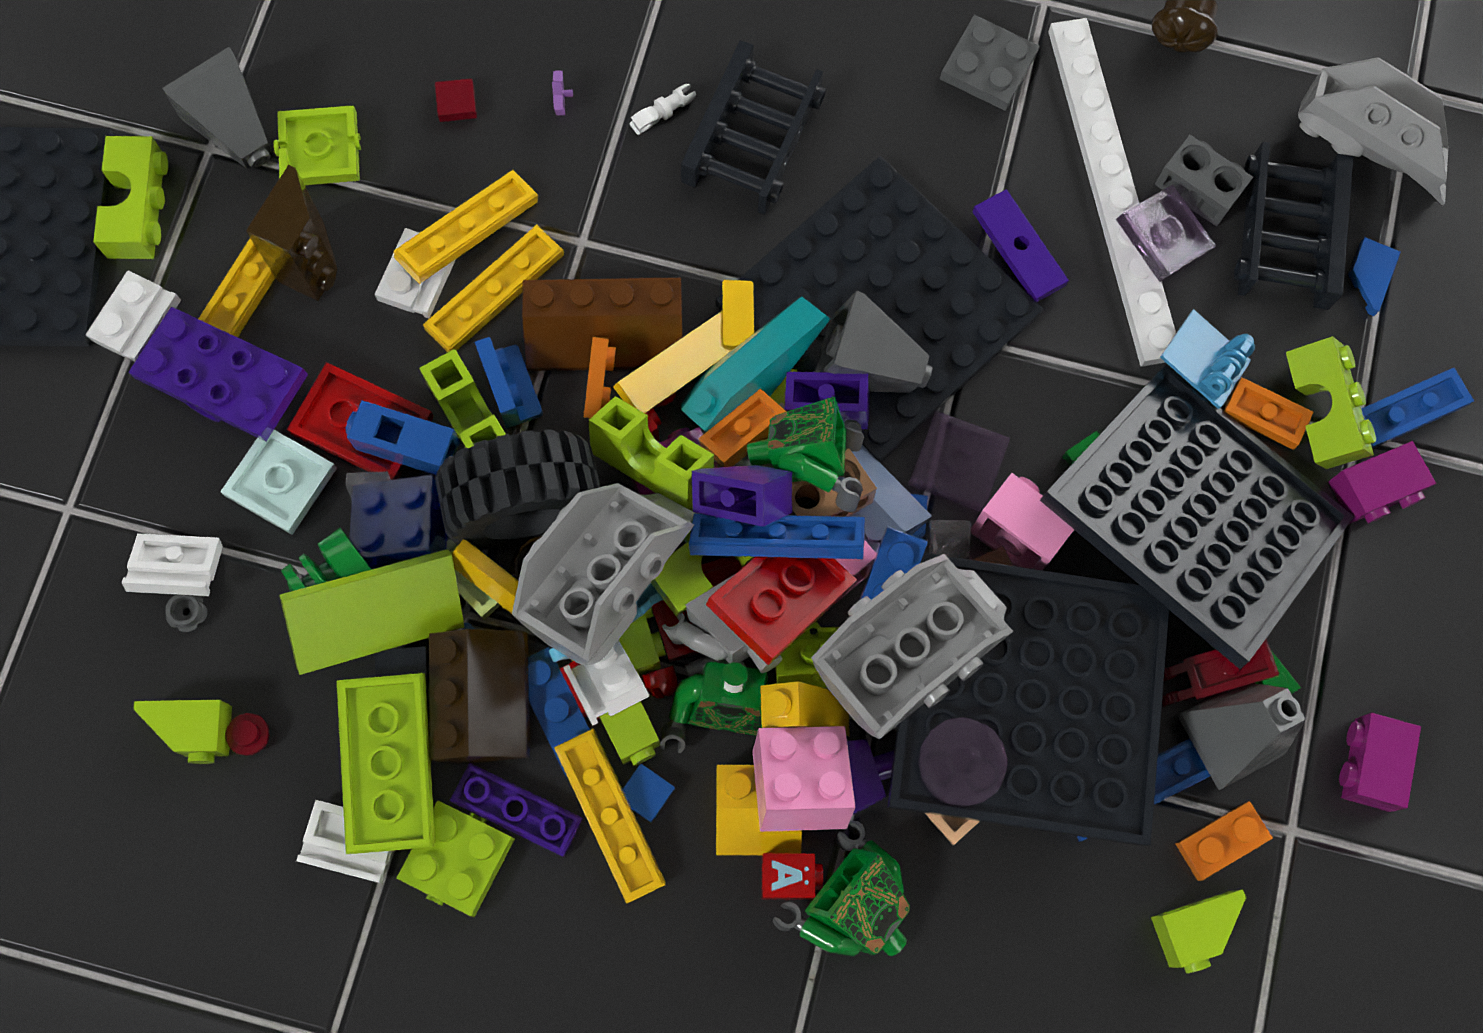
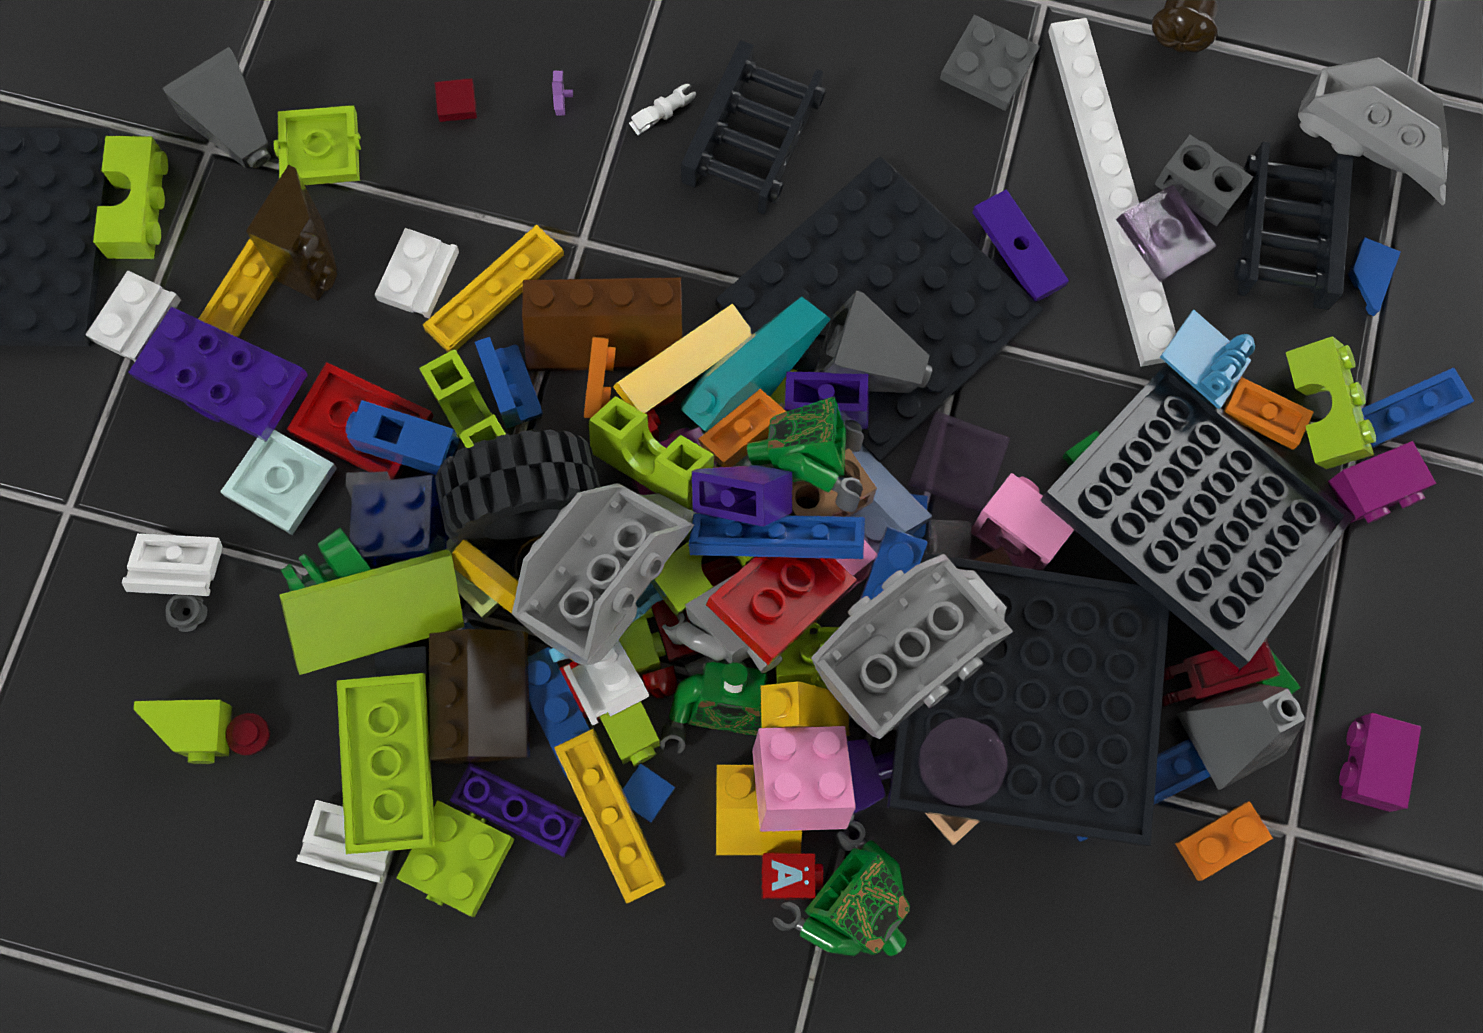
yellow tile [393,170,538,284] -> none
yellow sticker [722,280,754,346] -> none
lime slope [1151,889,1246,973] -> none

